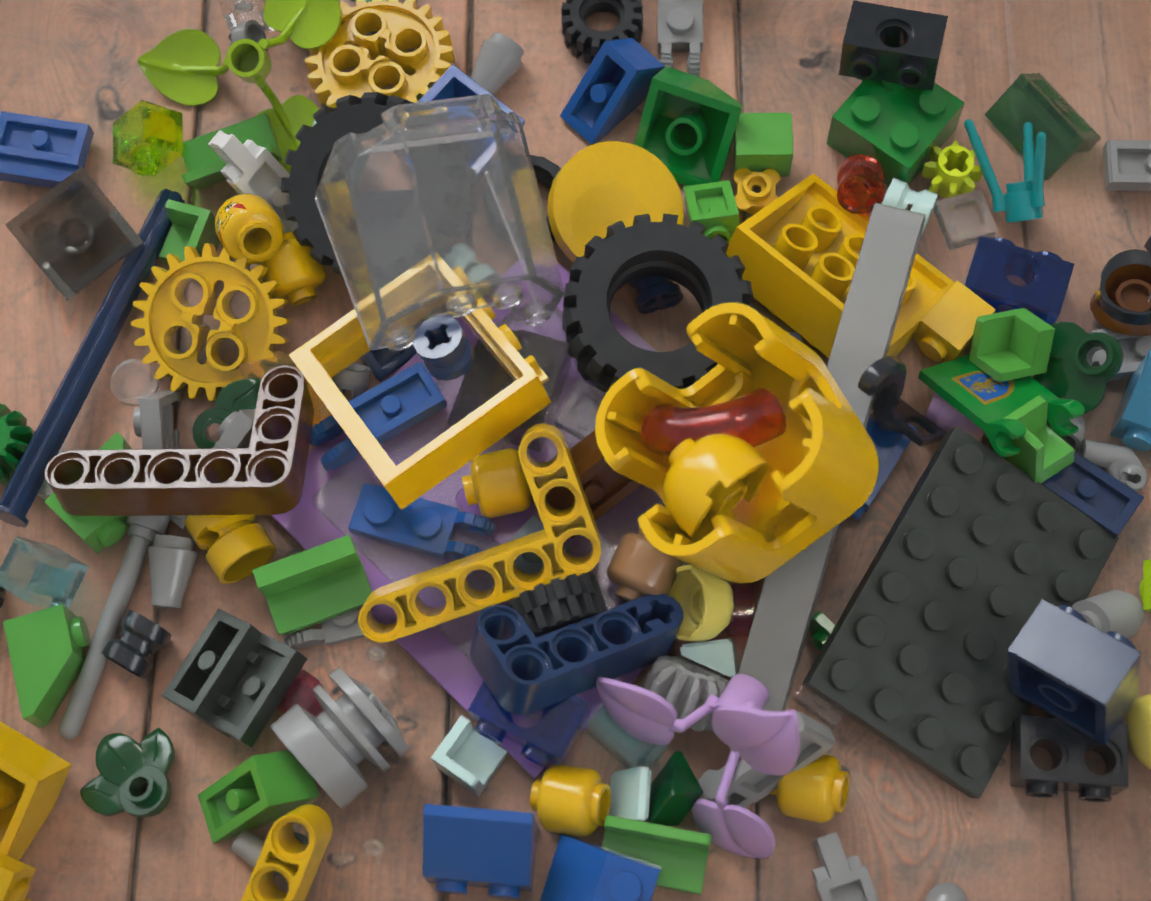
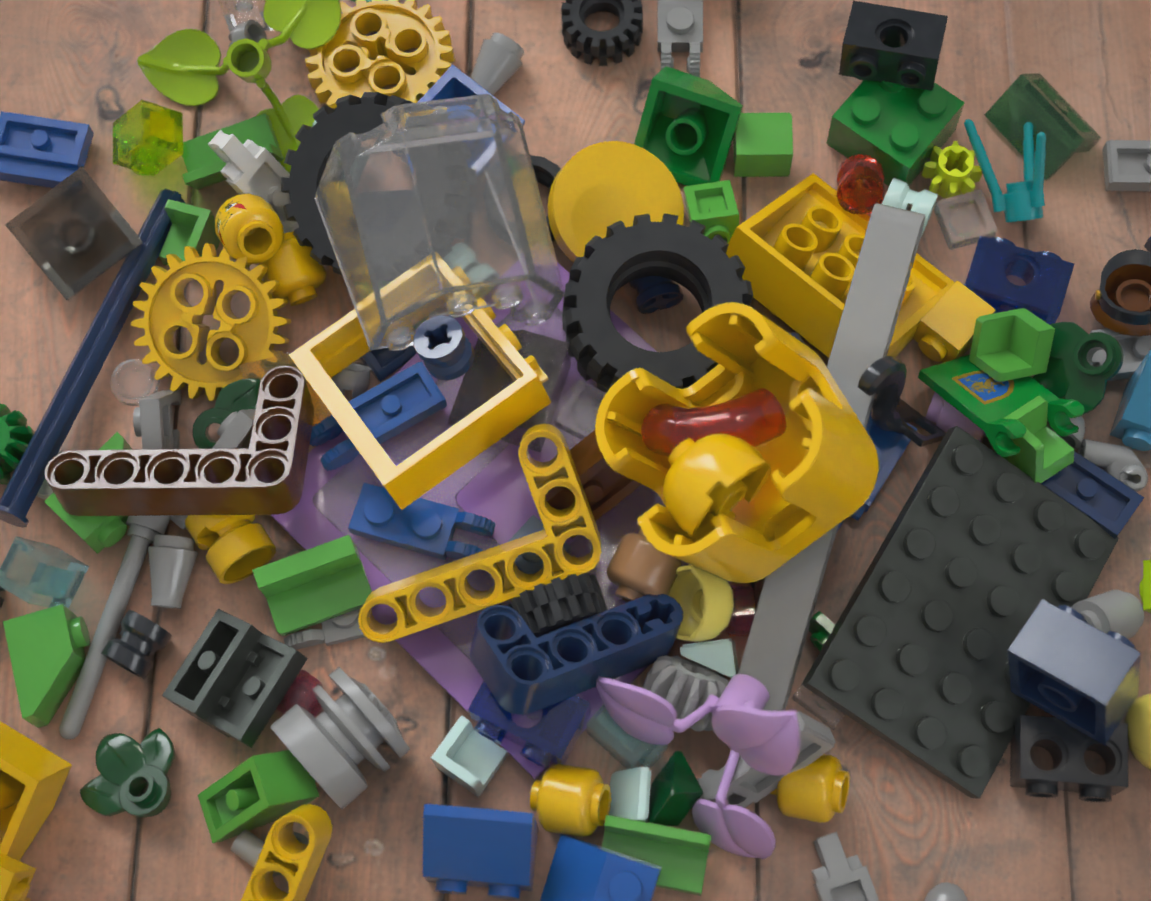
yellow head [462,448,532,518] -> none
blue slope [560,38,665,145] -> none
yellow plate [733,168,780,214] -> none

